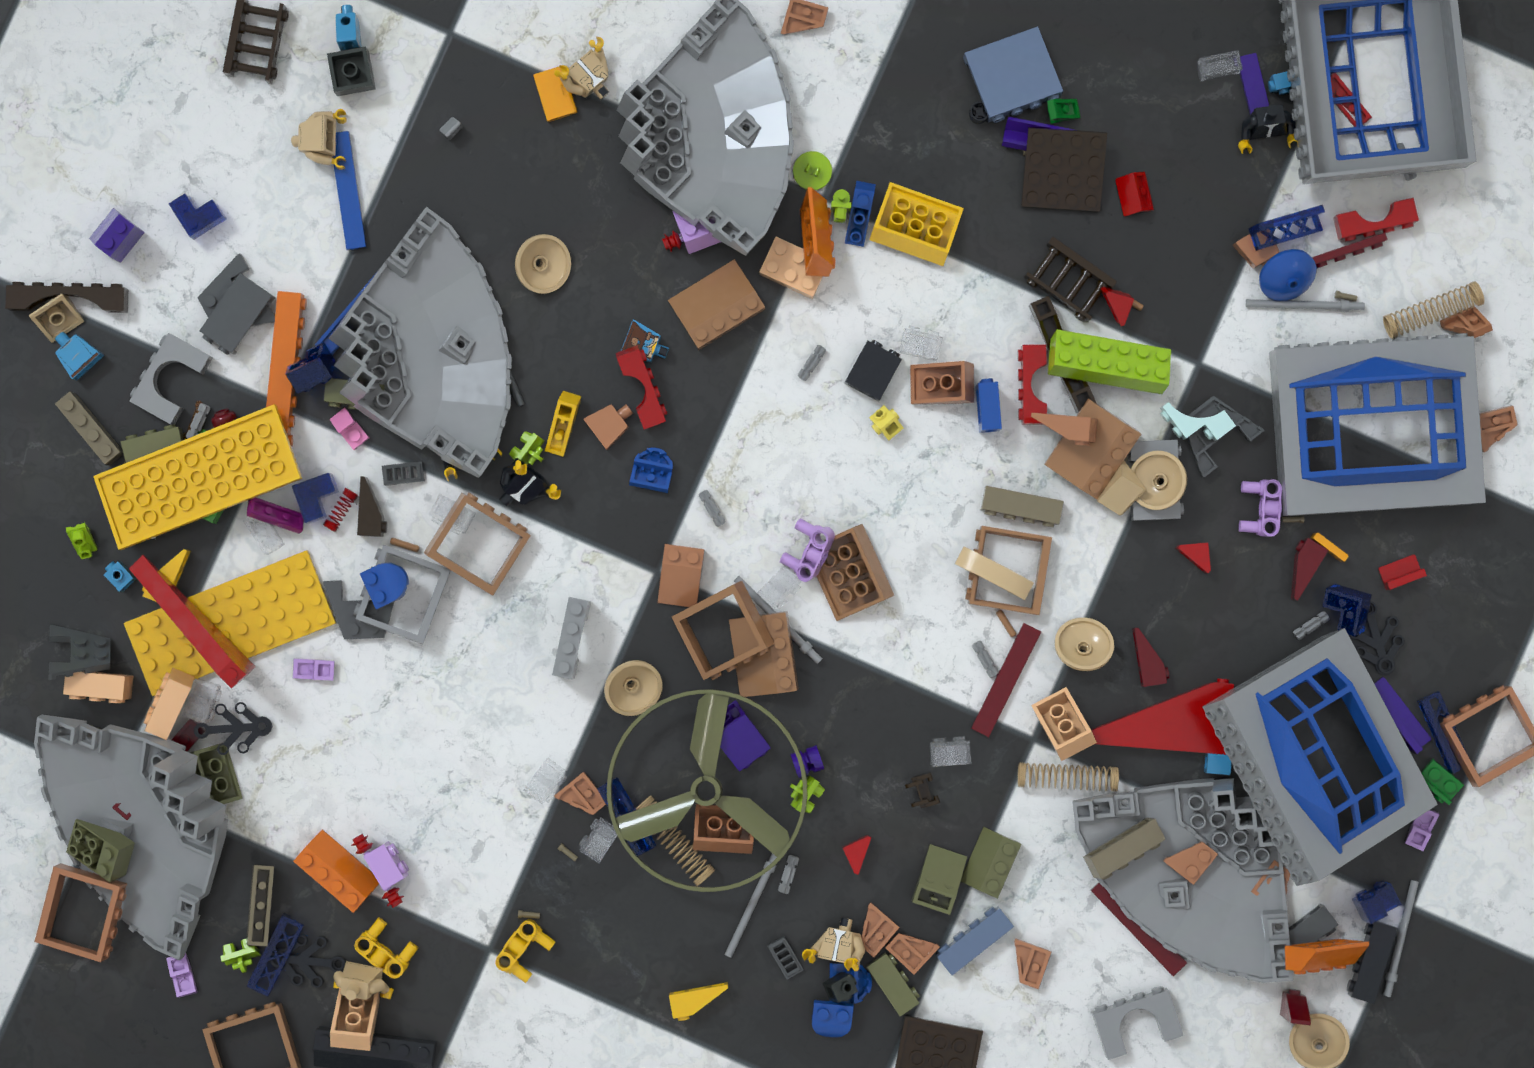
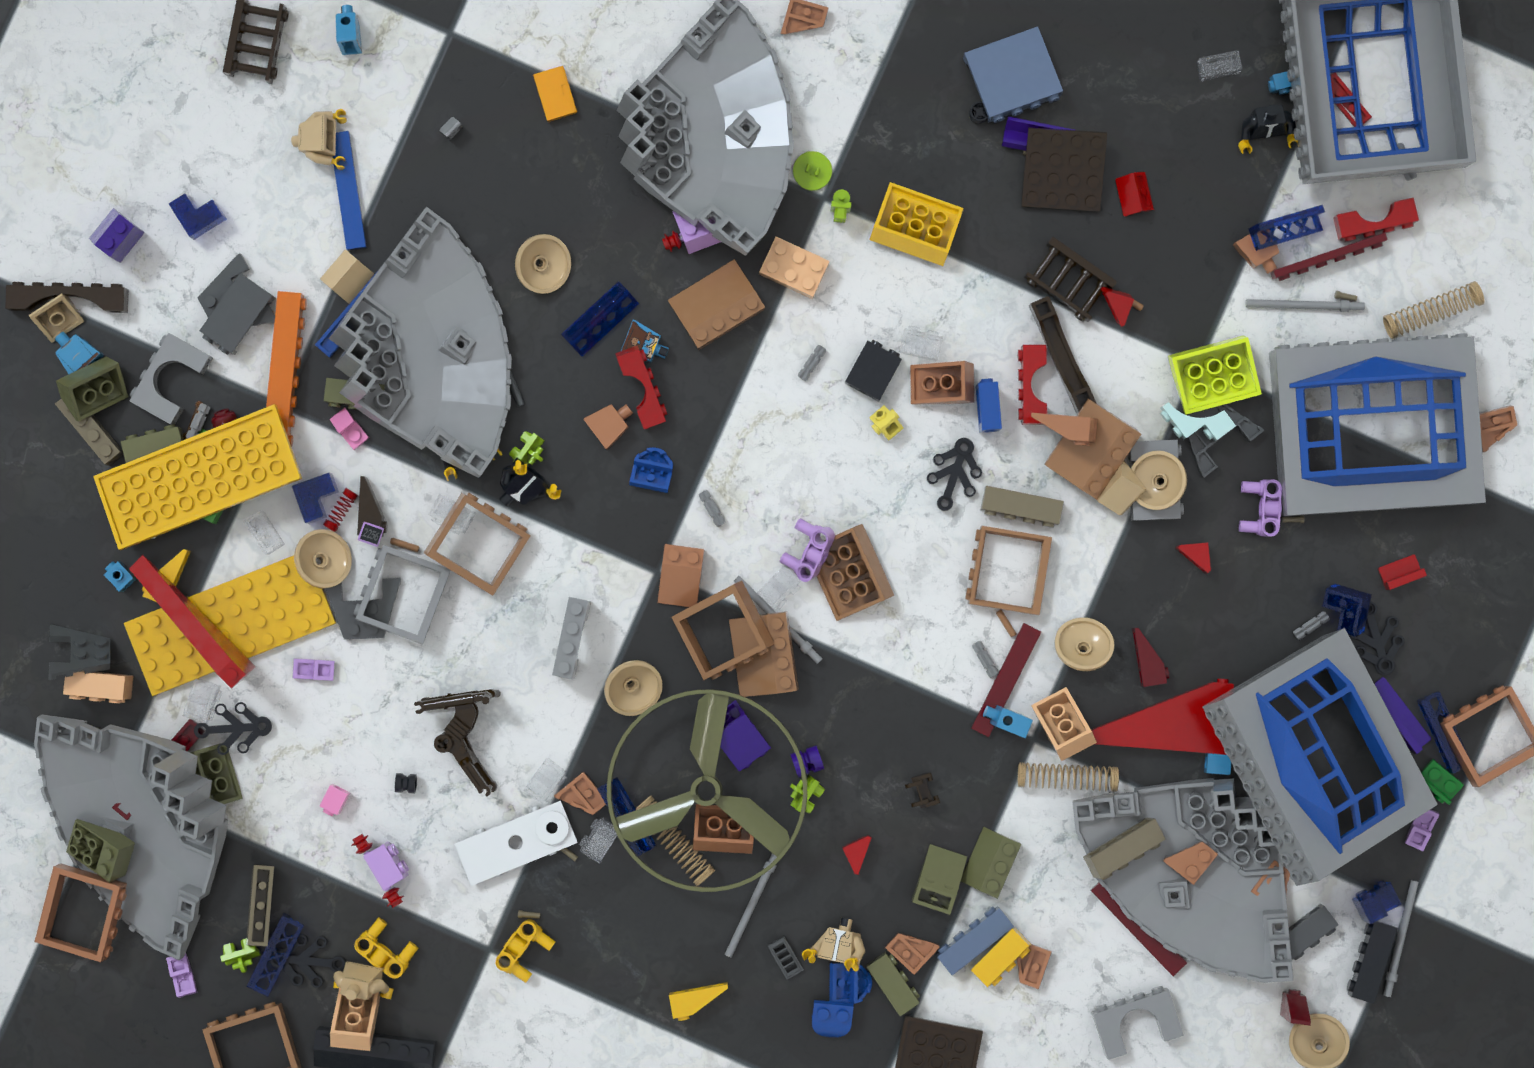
lime hips [66,523,97,559] -> none
light nougat brick [143,667,194,740] -> none
magenta tile [247,497,304,534] -> none
clear blue brick [285,342,336,394] -> none
orange slope [293,829,379,913] -> none
pearl dark grey brick [327,46,376,96] -> none
blue slope [360,562,409,610] -> none
dark grey slope [382,461,425,486] -> none
yellow slope [545,391,582,457] -> none
tan torso [554,36,609,100] -> none
light grey axle [778,855,799,894] -> none
orange slope [800,187,835,277] -> none
pearl dark grey brick [823,972,858,1003] -> none
blue slope [845,181,876,247] -> none
nougat wing [861,903,900,958] -> none
clear brick [929,736,971,767] -> none
tan slope [955,546,1034,600] -> none
green slope [1047,99,1081,124] -> none
lime brick [1048,329,1171,394] -> none
dark purple tile [1236,53,1269,115] -> none
blue dish [1259,249,1317,301] -> none
orange slope [1285,939,1369,974] -> none
dark red slope [1291,538,1329,601] -> none
light orange tile [1310,533,1349,562] -> none
nougat wing [1440,306,1493,338] -> none
none -> olive slope [56,356,128,422]
none -> tan dish [294,529,352,588]
none -> tan slope [320,249,375,304]
none -> bright pink brick [320,784,350,816]
none -> slope [358,521,385,547]
none -> black wheel [395,773,417,794]
none -> dark brown piece [414,689,501,797]
none -> white piece [454,800,578,886]
none -> clear blue fence [561,281,639,357]
none -> black plant [926,438,982,511]
none -> yellow brick [971,927,1032,987]
none -> dark azure torso [983,705,1033,738]
none -> neon yellow slope [1168,335,1262,415]

